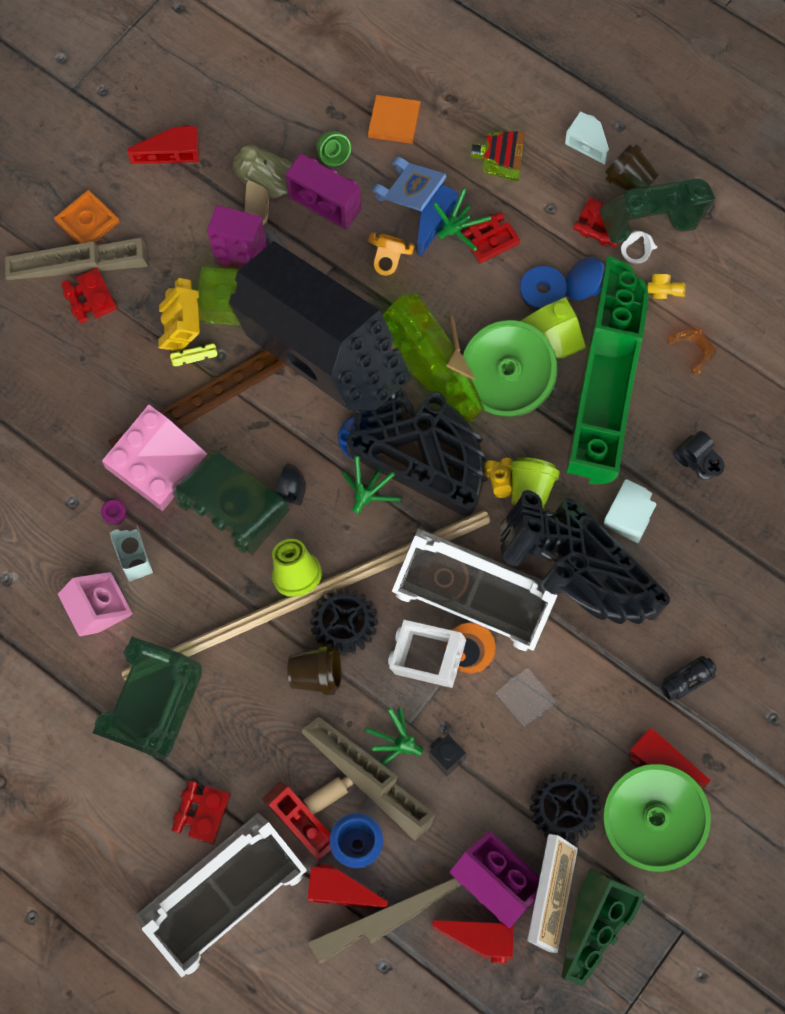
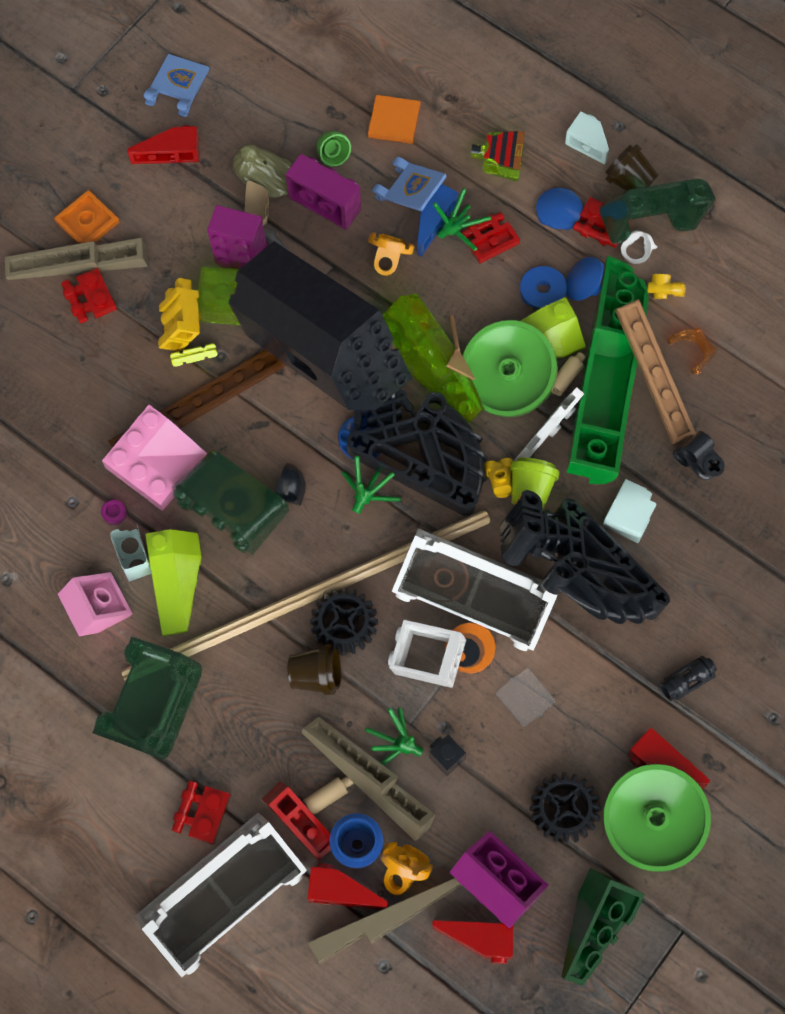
lime piece [272,539,322,597] -> none
tile [528,834,578,953] -> none
none -> medium blue flag [144,54,210,117]
none -> lime wedge [145,529,202,637]
none -> light orange tile [380,842,433,895]
none -> white wing [514,388,584,461]
none -> blue dish [536,188,583,230]
none -> tan cylinder [552,352,586,396]
none -> medium nougat tile [615,299,696,444]

